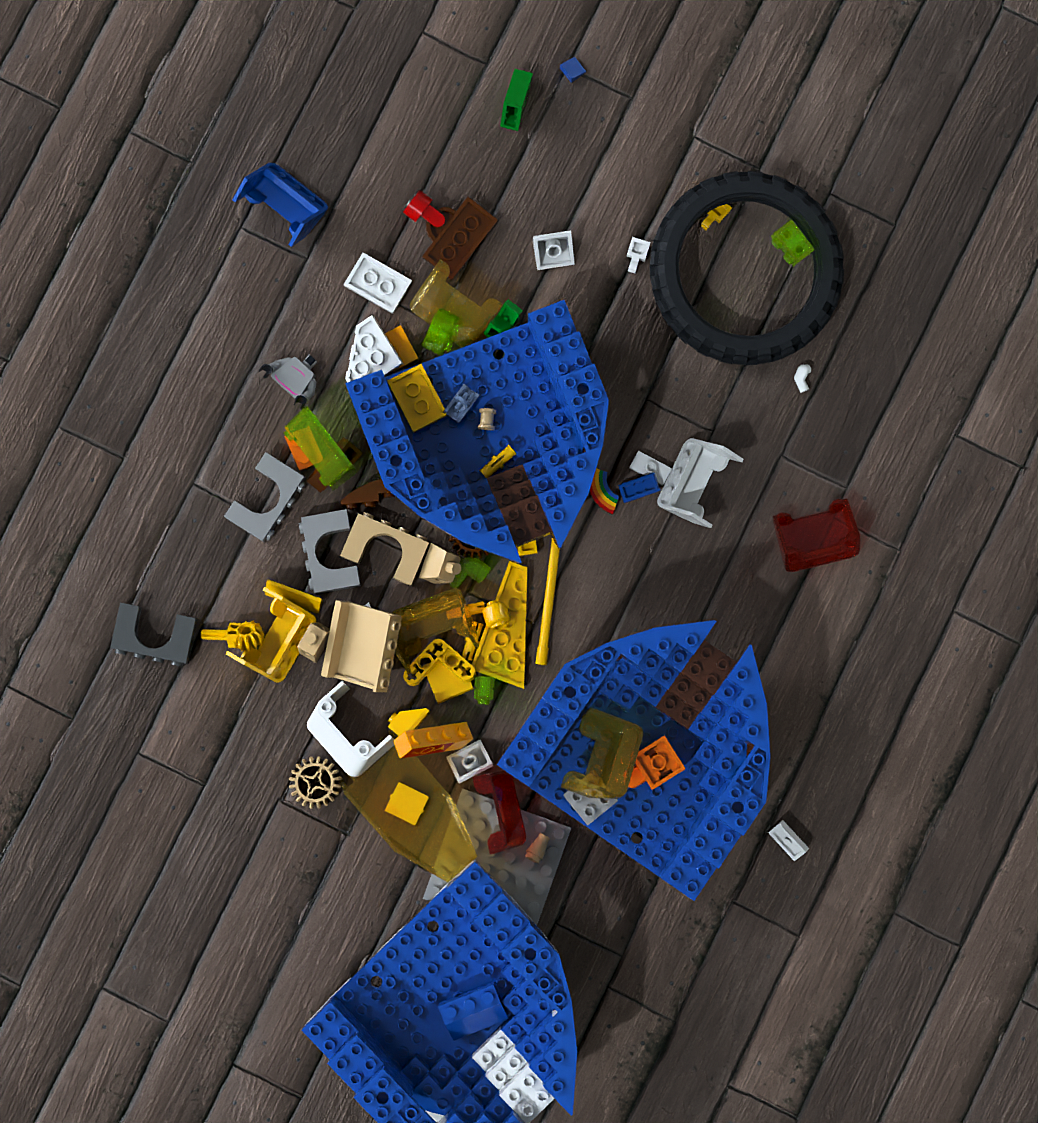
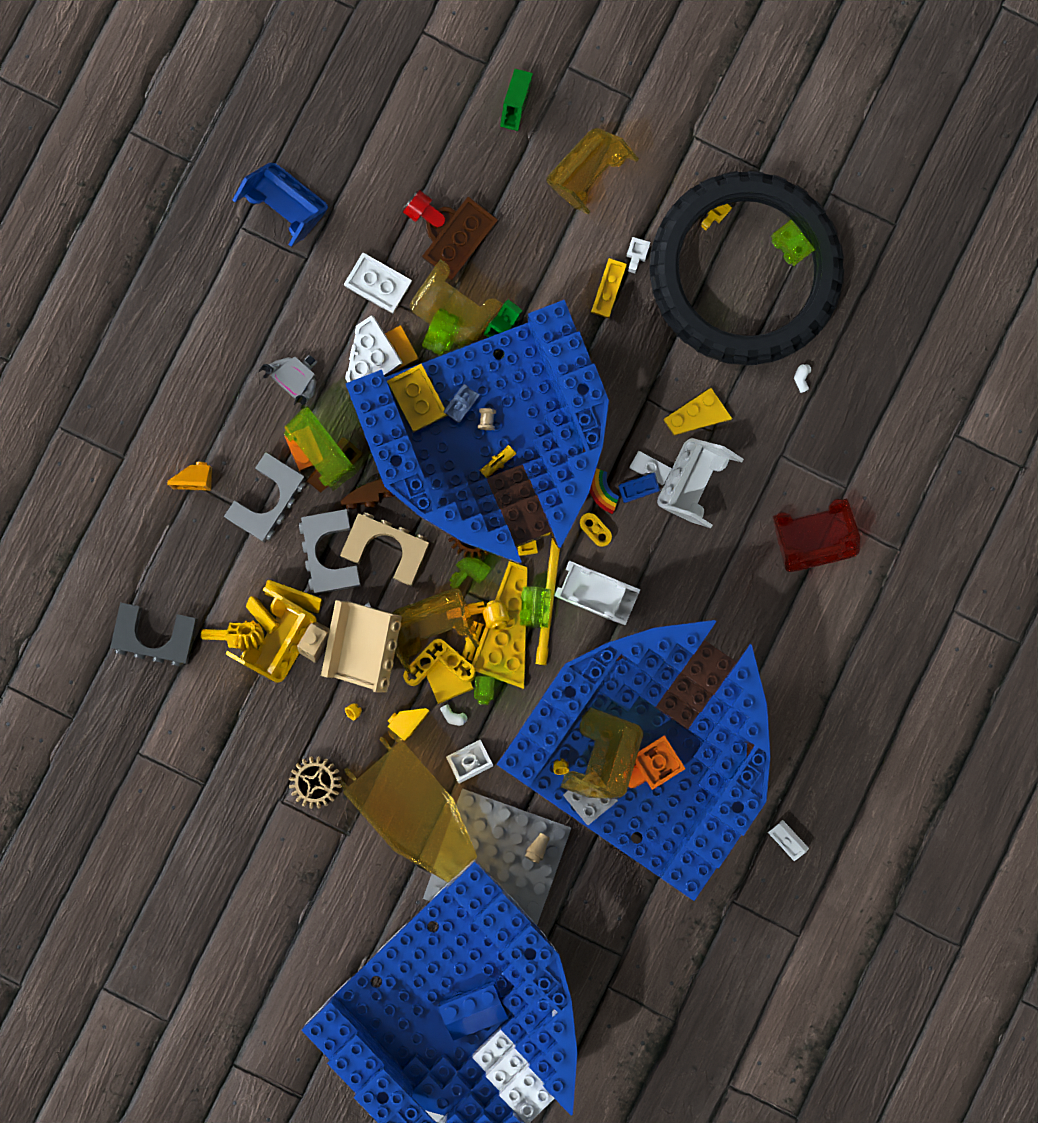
white windscreen [307,681,395,777] -> none
yellow piece [384,782,429,826] -> none
light orange brick [393,722,473,759] -> none
tan torso [419,543,461,584] -> none
clear red windscreen [472,770,526,854] -> none
white slope [533,230,575,270] -> none
blue slope [560,57,586,83] -> none
none -> light orange slope [167,462,212,491]
none -> yellow slope [246,596,280,635]
none -> yellow hinge [345,703,362,720]
none -> white arm [440,704,468,726]
none -> clear neon green brick [520,586,551,628]
none -> clear yellow windscreen [546,128,639,214]
none -> yellow hinge [553,758,569,775]
none -> white piece [554,561,640,625]
none -> yellow plate [580,513,612,547]
none -> yellow plate [591,258,627,319]
none -> yellow wing [663,388,732,436]

